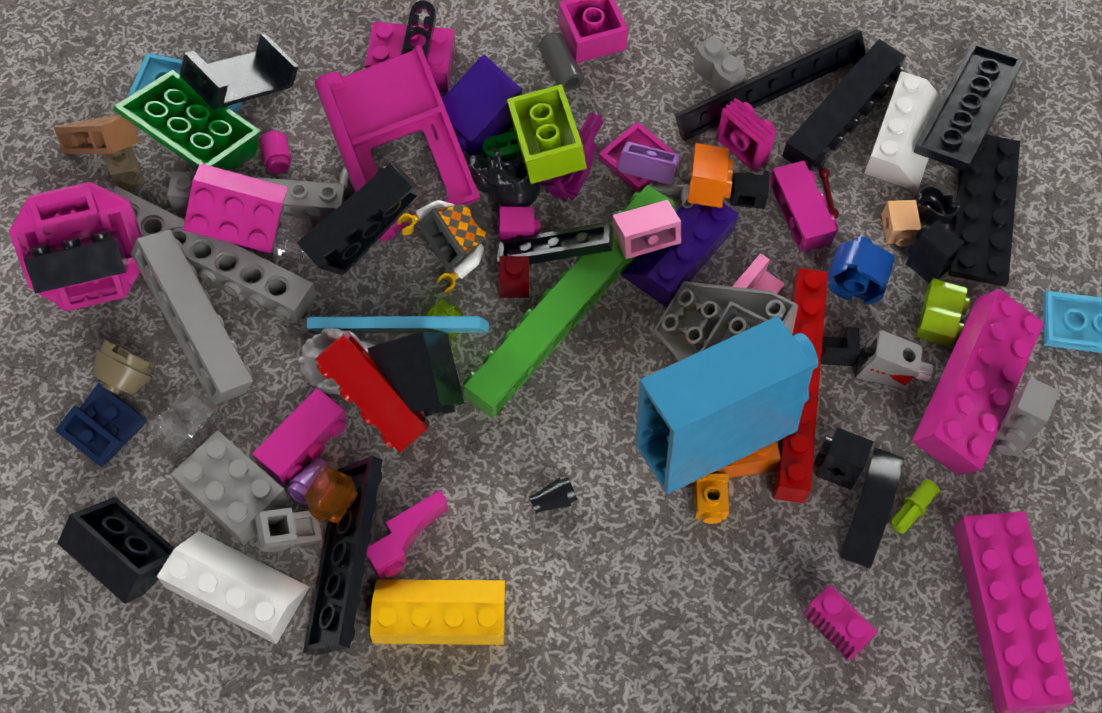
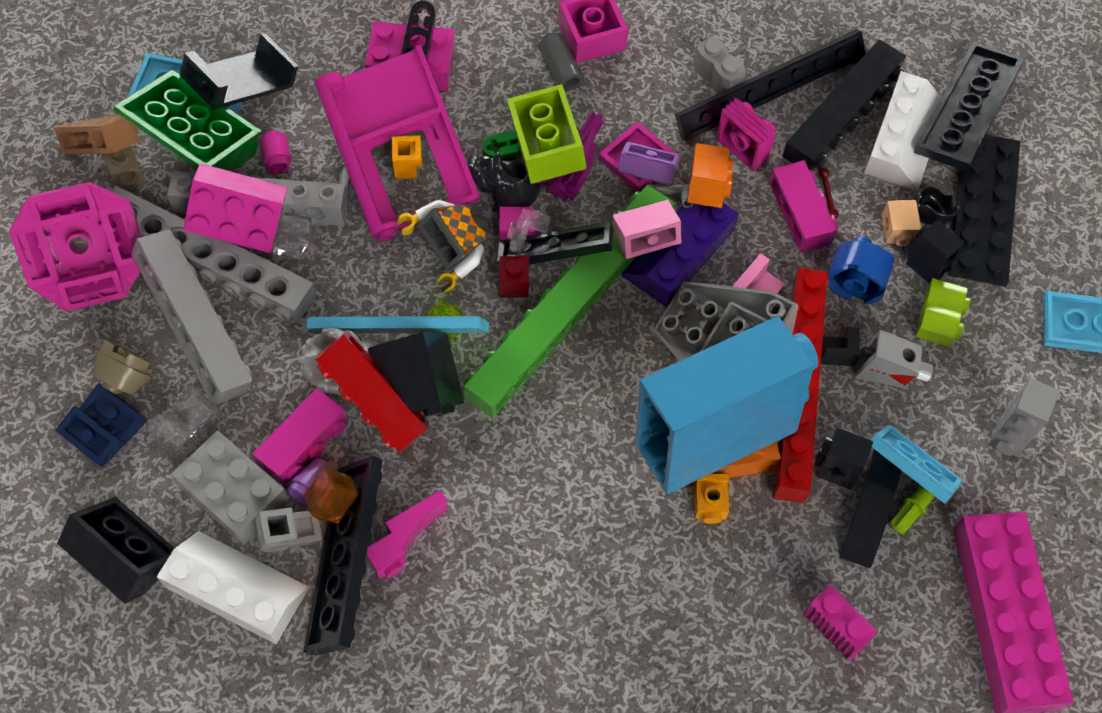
black brick [23,229,129,294] -> none
black wedge [297,163,423,275] -> none
yellow slope [370,579,505,645] -> none
dark purple slope [442,54,522,156] -> none
black cone [529,477,578,514] -> none
black brick [730,171,770,209] -> none
dark pink brick [912,289,1044,475] -> none
none -> light orange brick [392,135,422,179]
none -> clear bracket [507,209,551,253]
none -> medium azure tile [871,424,963,504]

